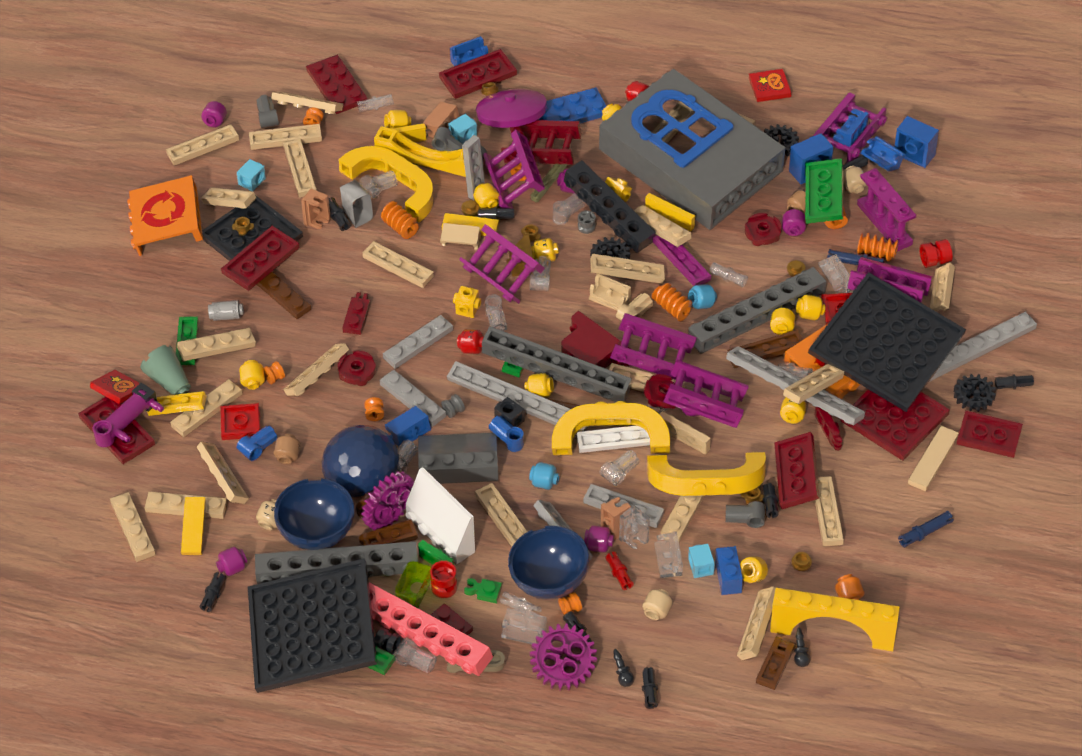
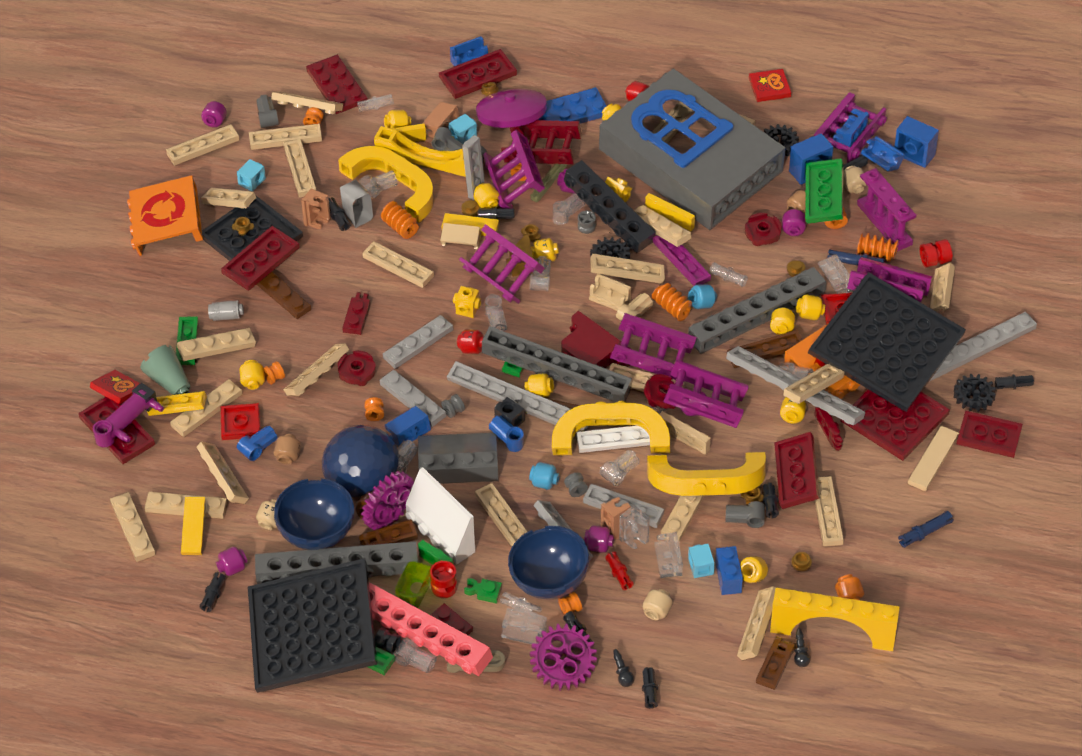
none -> dark grey wheel [564,472,588,497]

